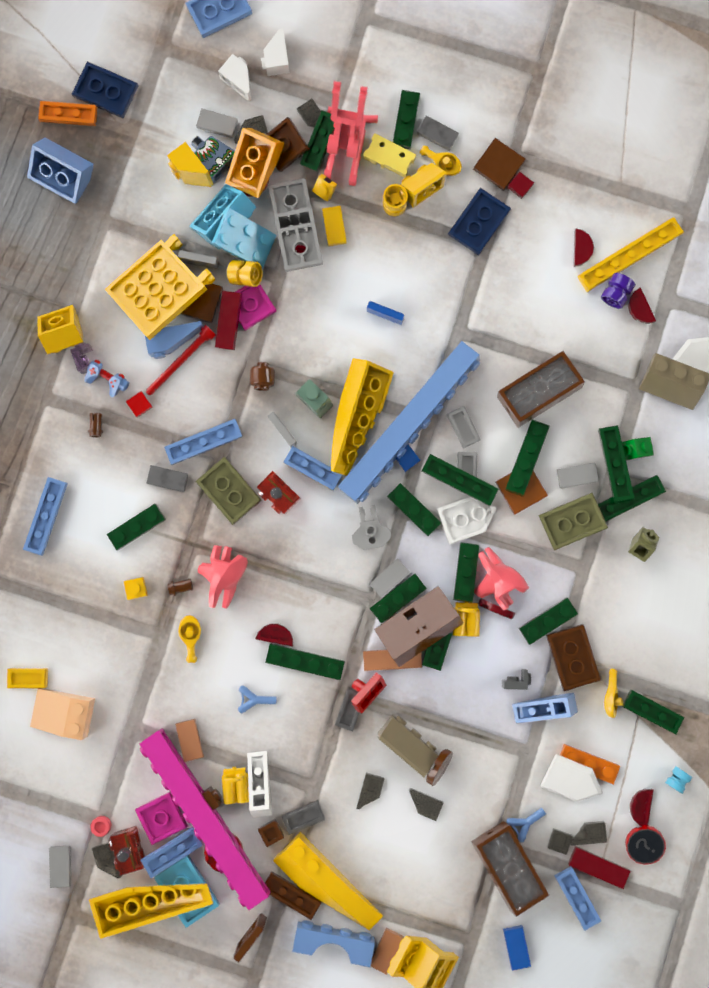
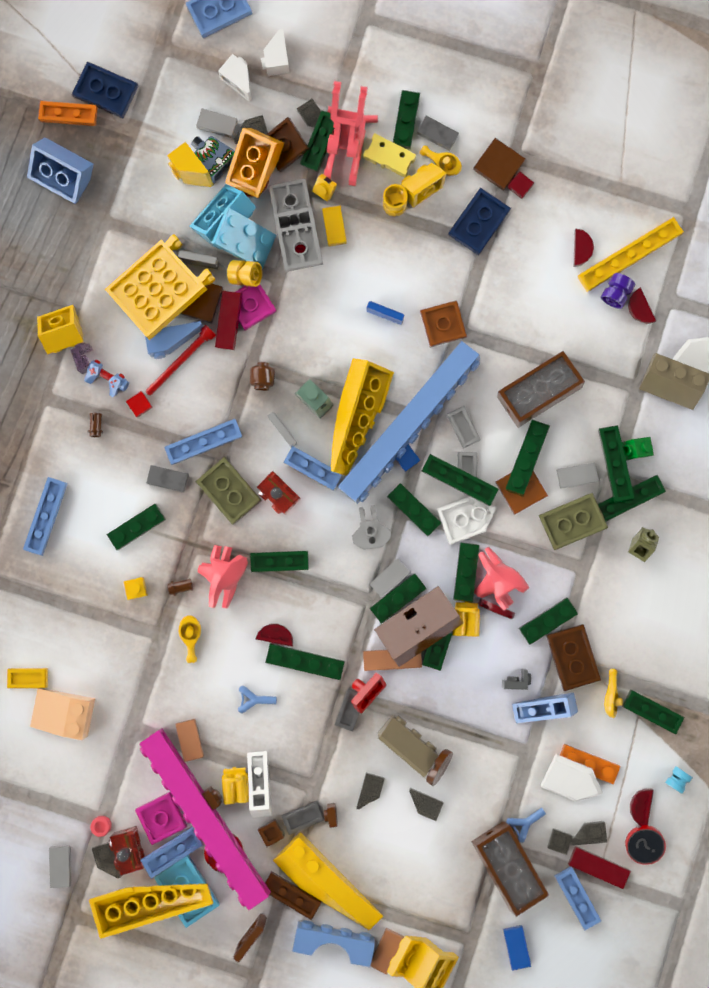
none -> dark green plate [250,551,309,572]
none -> reddish brown plate [324,803,338,828]
none -> dark orange tile [420,300,467,347]

